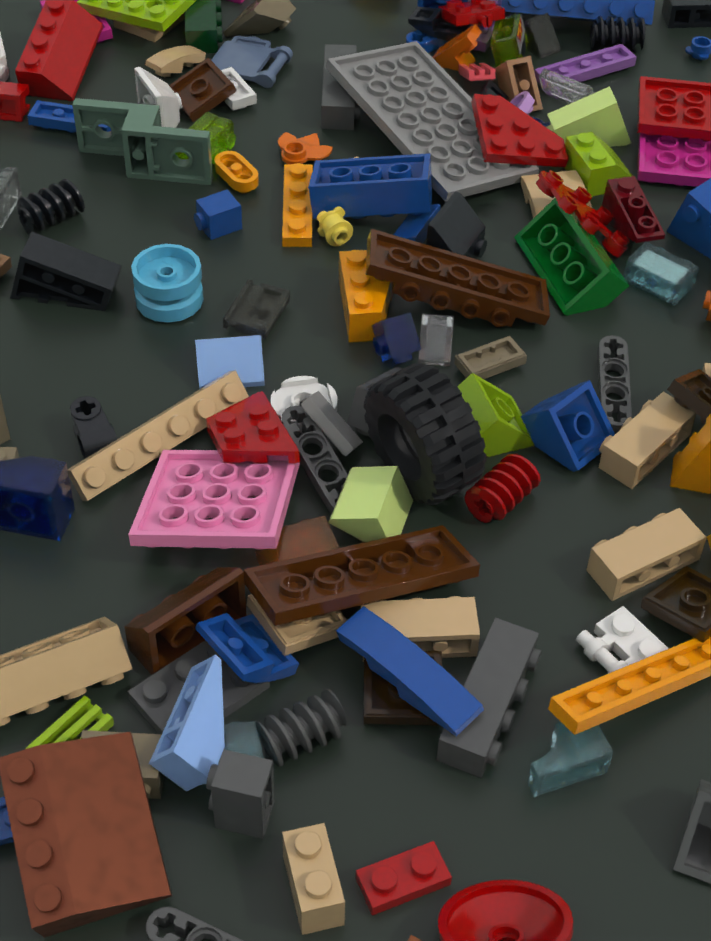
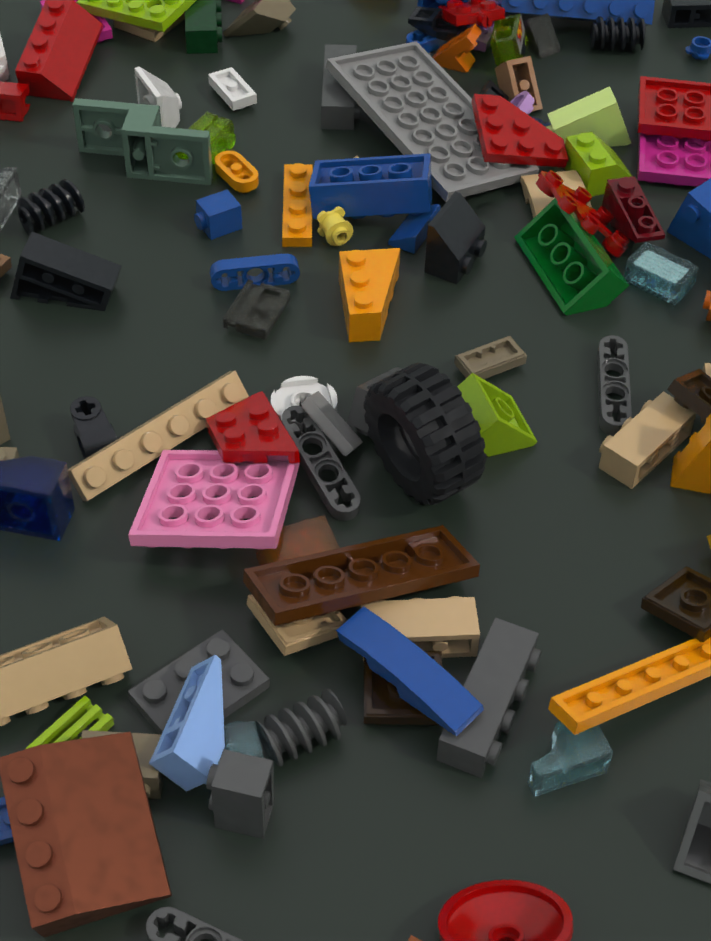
blue plate [27,100,112,133] -> none
reddish brown slope [124,567,247,675] -> none
medium azure wheel [131,244,204,323] -> none
tan slope [145,45,206,77] -> none
reddish brown tile [169,57,237,122] -> none
light blue slope [195,335,265,389] -> none
blue slope [195,613,299,683] -> none
sand blue piece [211,36,293,88] -> none
orange plate [278,132,333,164] -> none
tan brick [282,823,345,935] -> none
yellowish green slope [328,466,413,542] -> none
red plate [355,841,452,916] -> none
reddish brown plate [366,229,550,327] -> none
clear blue brick [372,312,422,365] -> none
clear slope [418,314,454,366] -> none
coral tile [458,63,496,81] -> none
red piece [465,454,541,523] -> none
blue slope [521,380,615,472] -> none
medium lavender plate [534,44,637,92] -> none
clear slope [539,68,594,104] -> none
white plate [576,606,669,674] -> none
tan brick [586,508,707,601] -> none
none -> blue beam [210,253,300,291]

